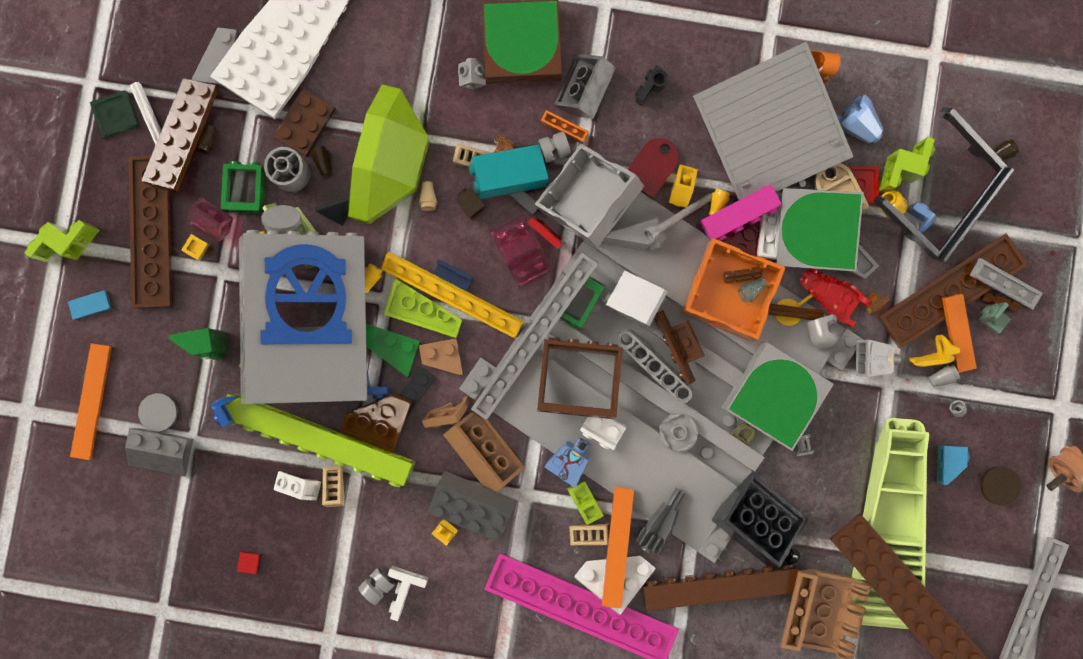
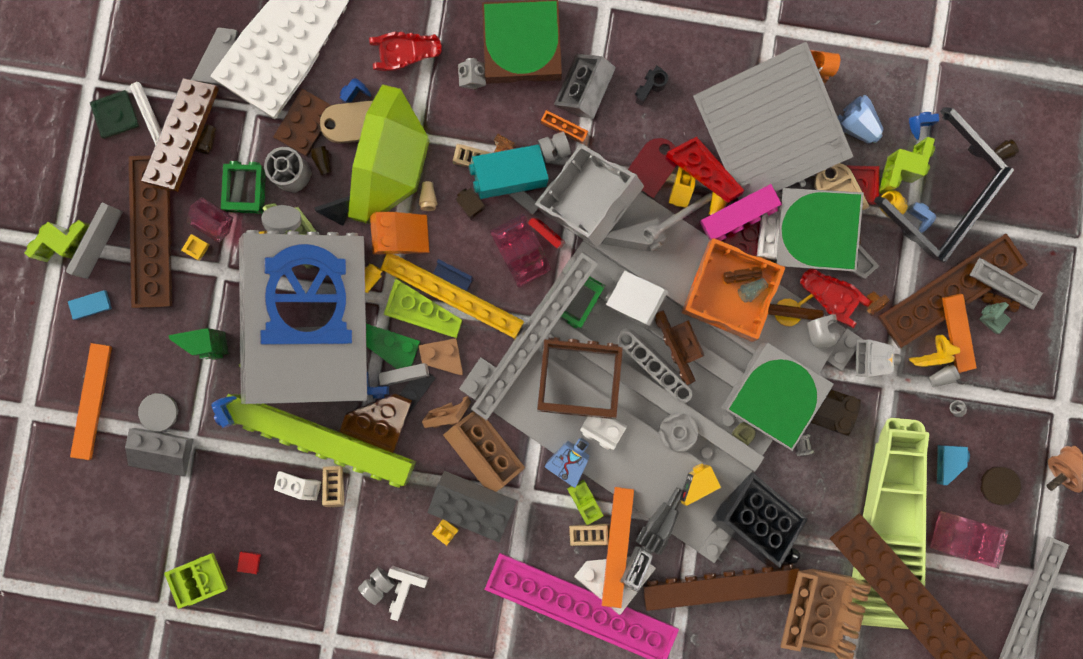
none -> light grey tile [66,202,123,279]
none -> lime bracket [164,553,228,609]
none -> tan tile [320,101,373,144]
none -> blue plate [339,78,371,103]
none -> red animal [369,32,442,71]
none -> orange slope [370,212,429,254]
none -> light grey piece [378,363,430,386]
none -> tile [620,547,653,592]
none -> red wing [666,137,744,203]
none -> yellow slope [680,463,721,506]
none -> dark brown slope [810,389,861,436]
none -> blue plate [909,112,939,140]
none -> clear pink bracket [930,511,1009,569]

